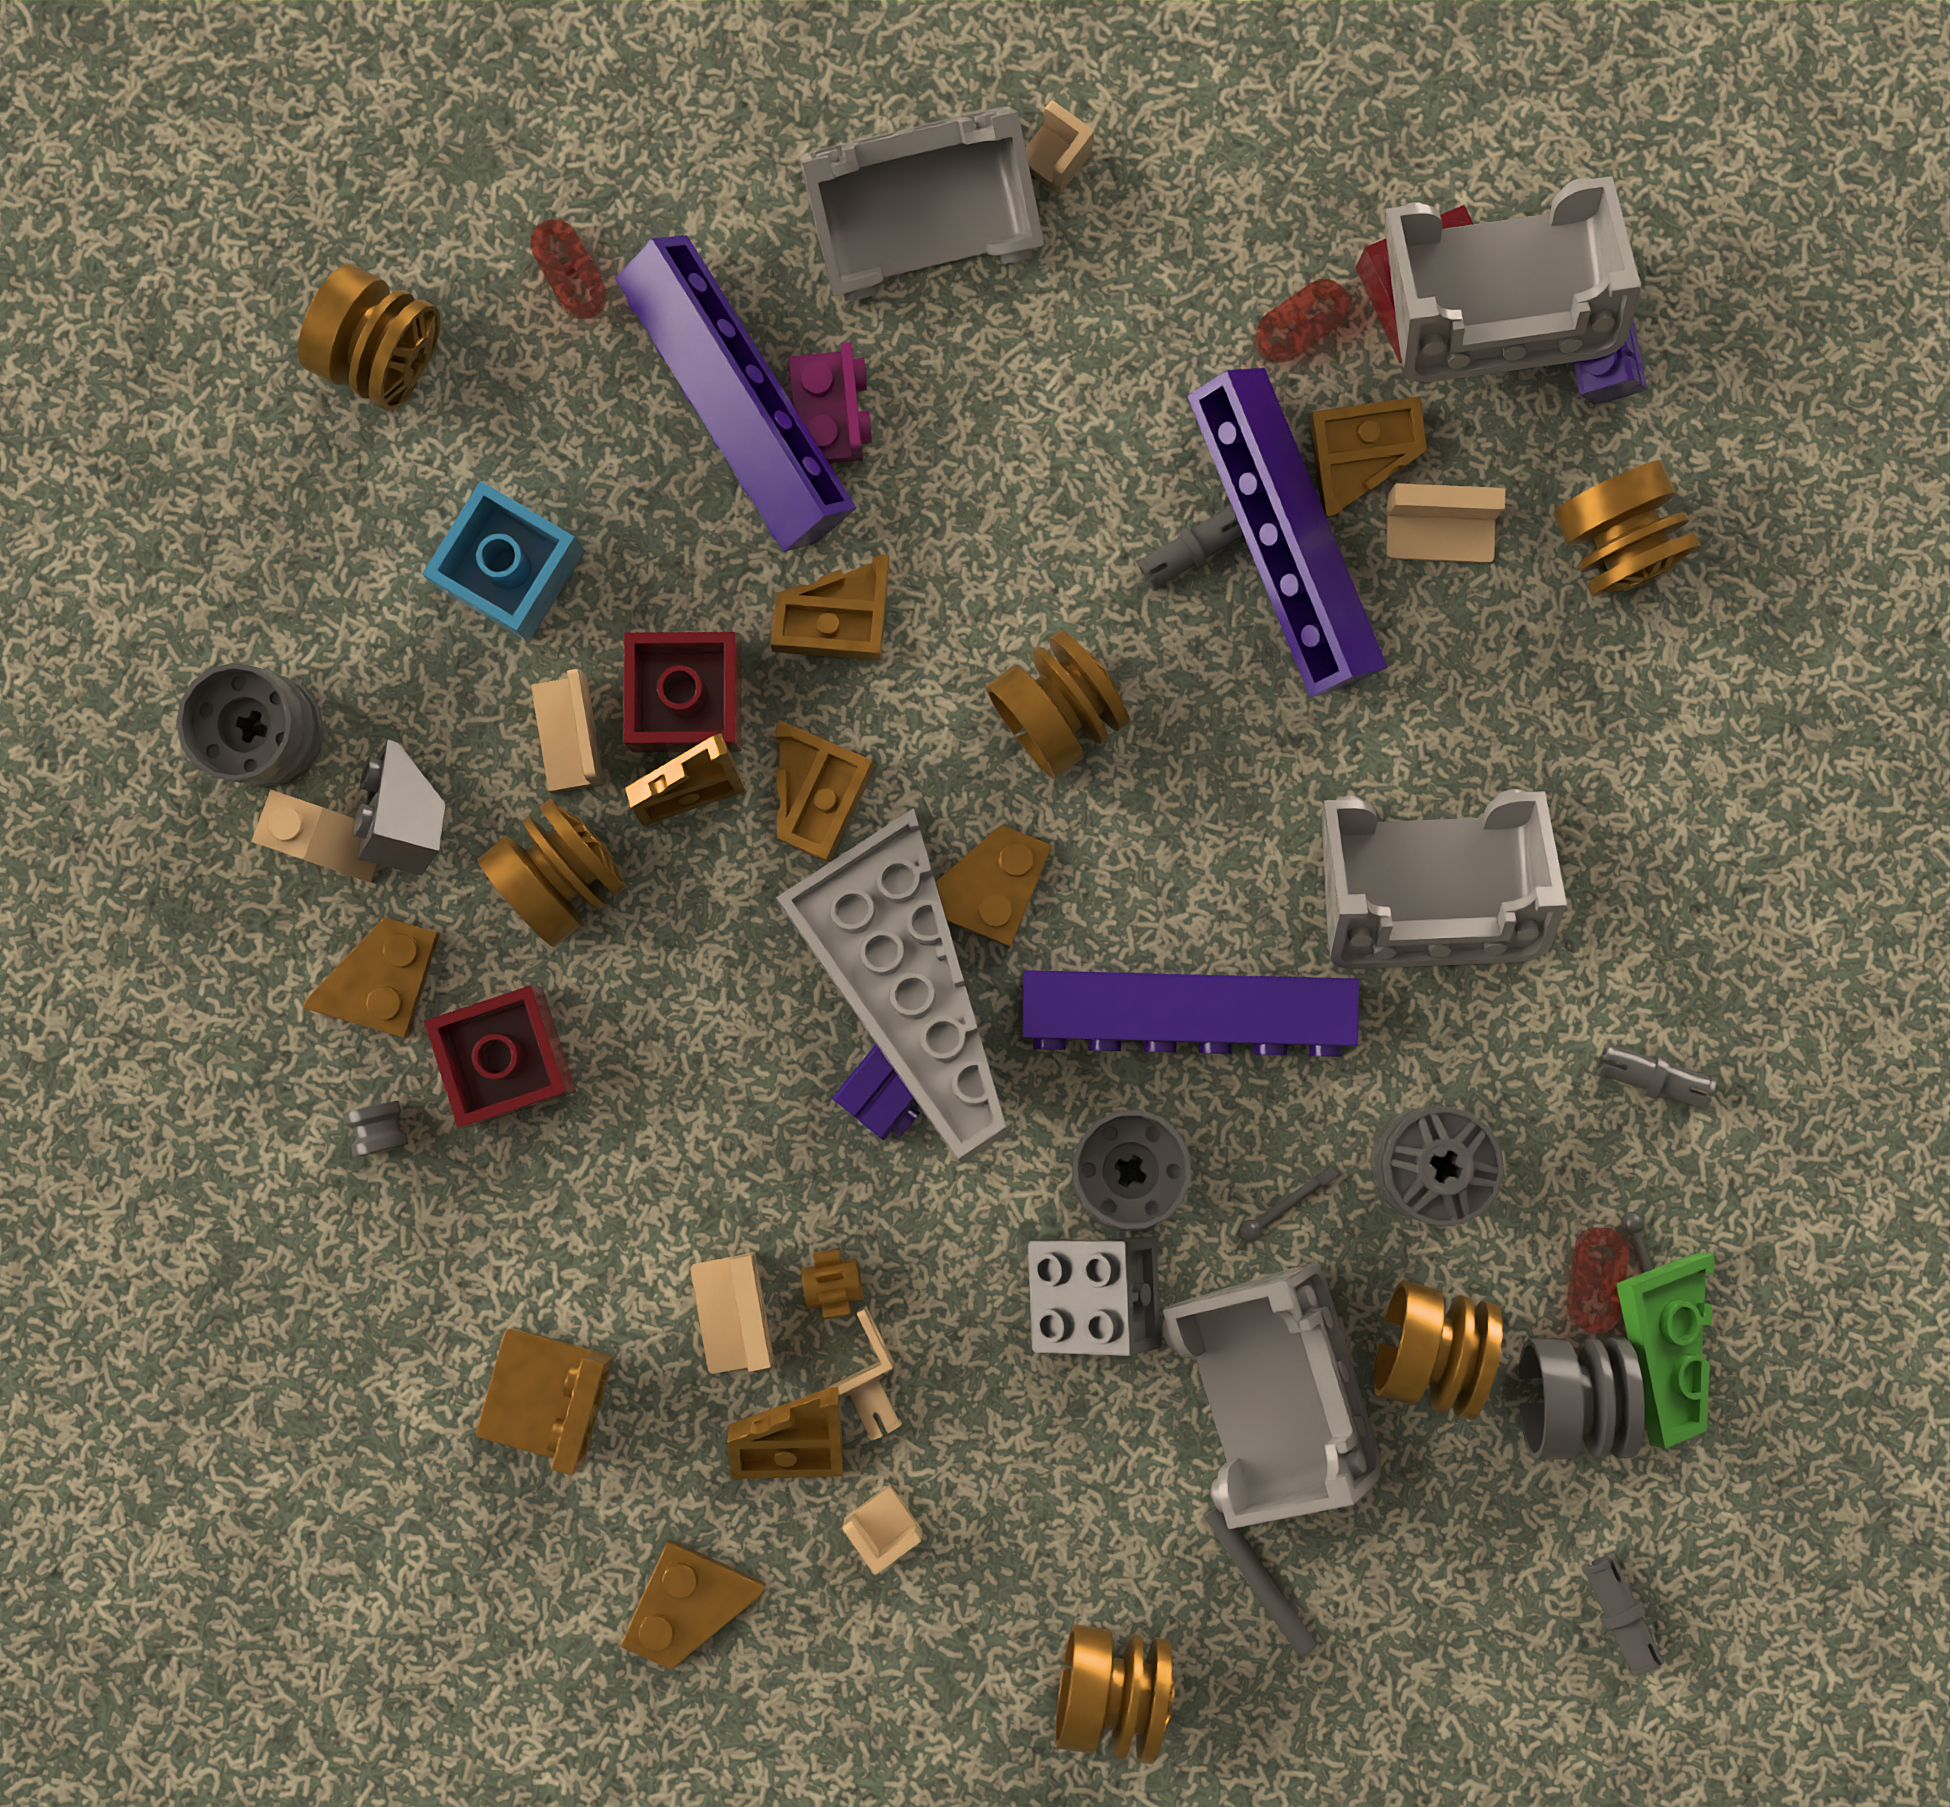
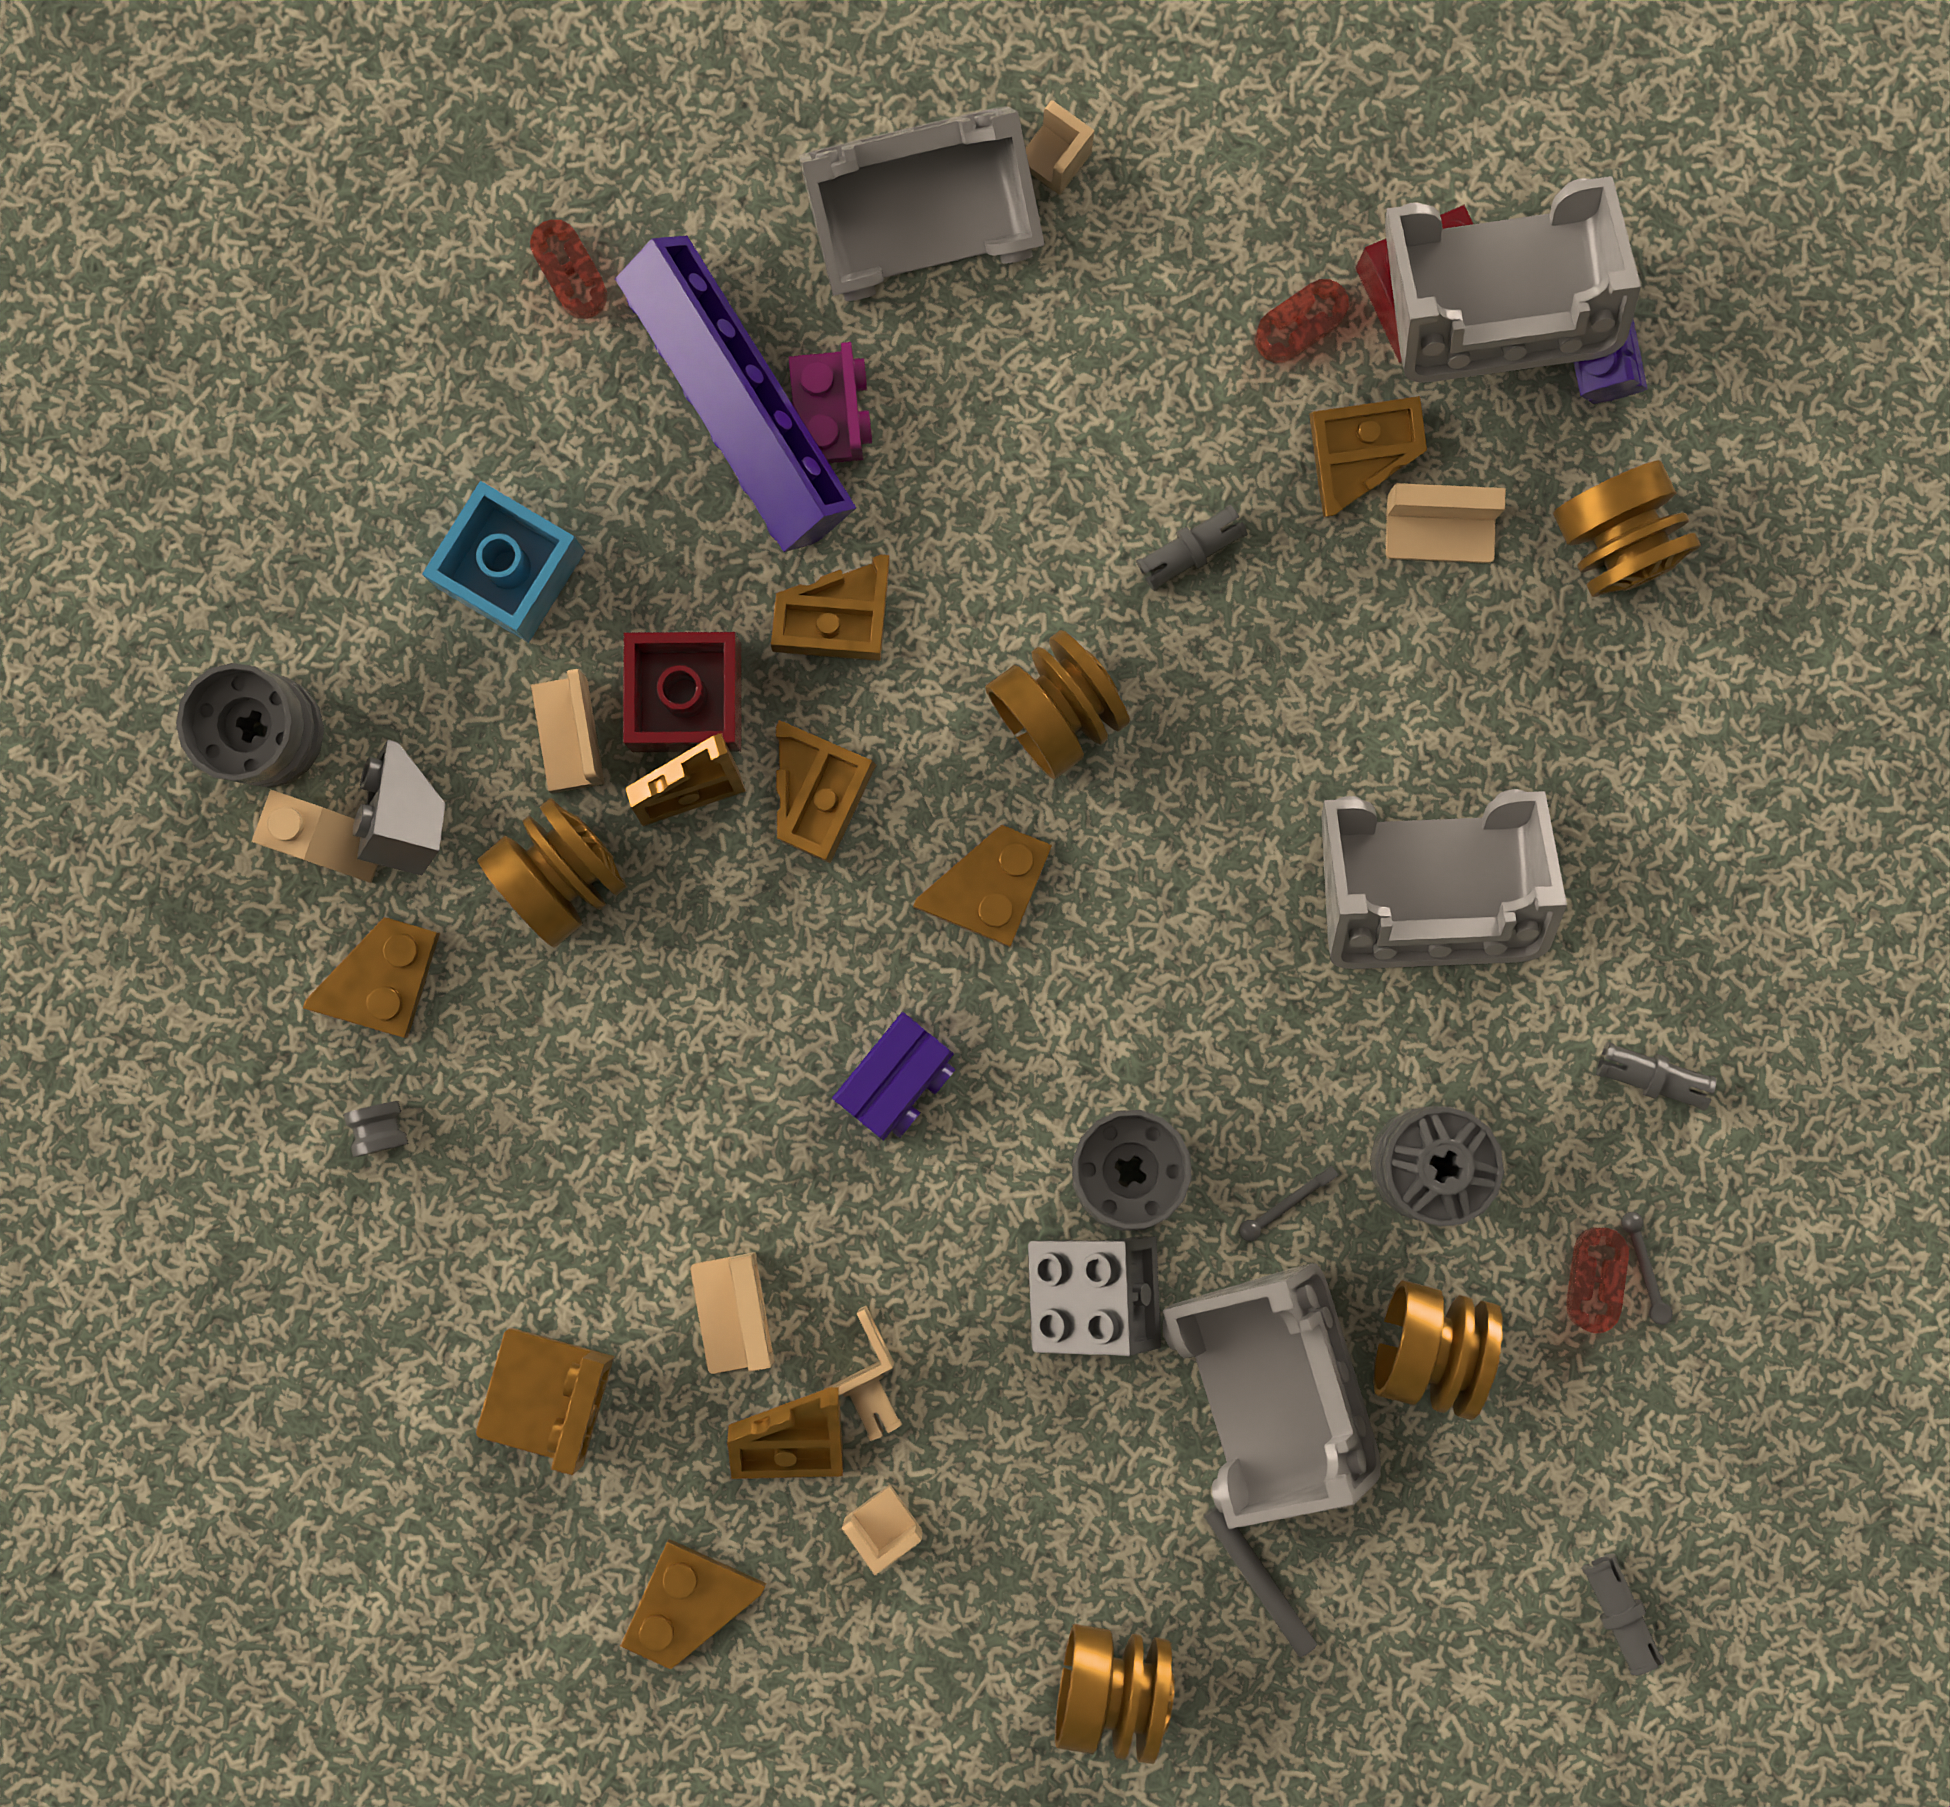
pearl gold wheel [297,264,441,411] -> none
dark red brick [424,985,576,1128] -> none
light grey wing [776,808,1008,1165] -> none
pearl gold gear [801,1248,864,1320] -> none
dark purple brick [1021,970,1359,1057] -> none
dark purple brick [1187,367,1388,697] -> none
dark grey wheel [1519,1337,1644,1460] -> none
bright green wing [1616,1252,1715,1449] -> none

